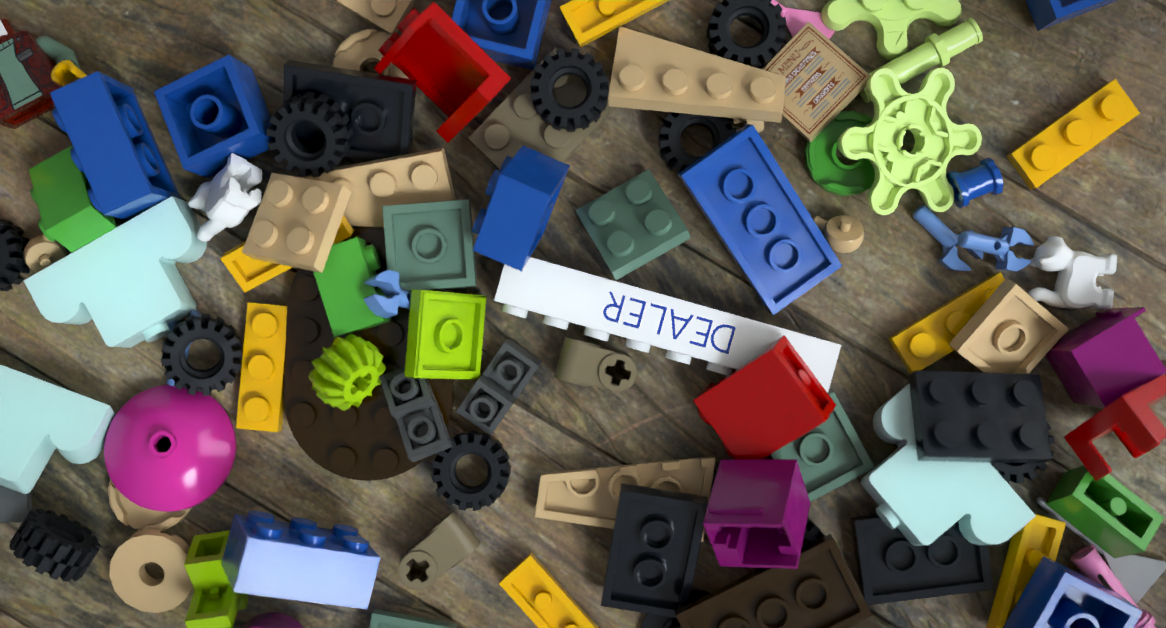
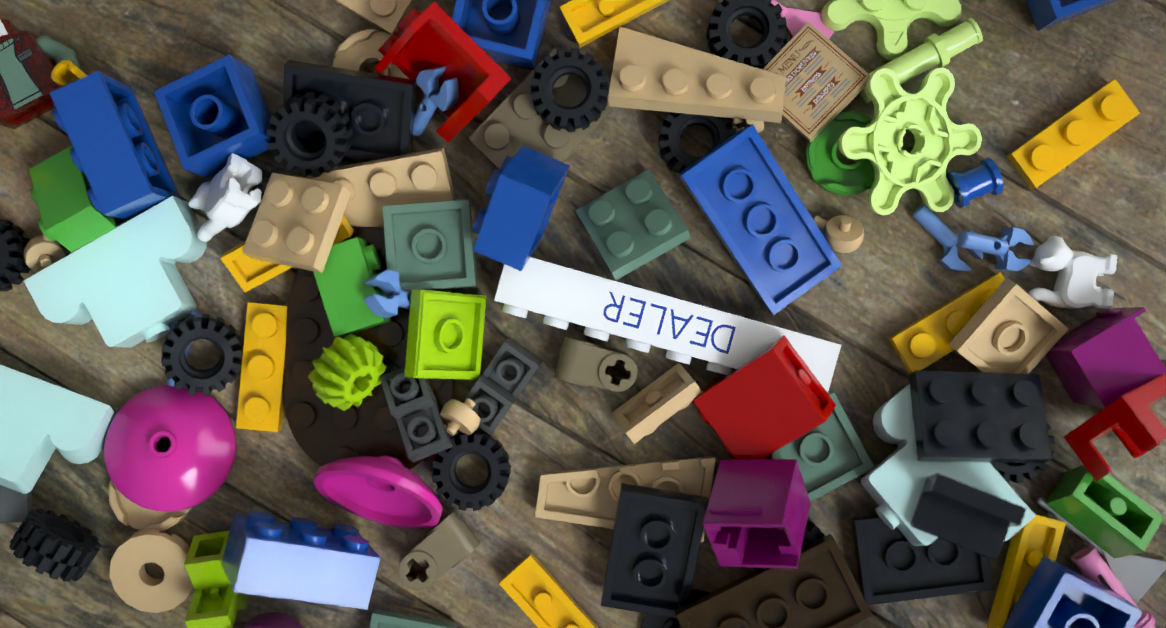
none -> dark pink dish [314,456,443,529]
none -> medium blue bar [413,66,459,136]
none -> tan piece [440,398,481,436]
none -> tan plate [612,363,703,444]
none -> black panel [911,473,1026,559]

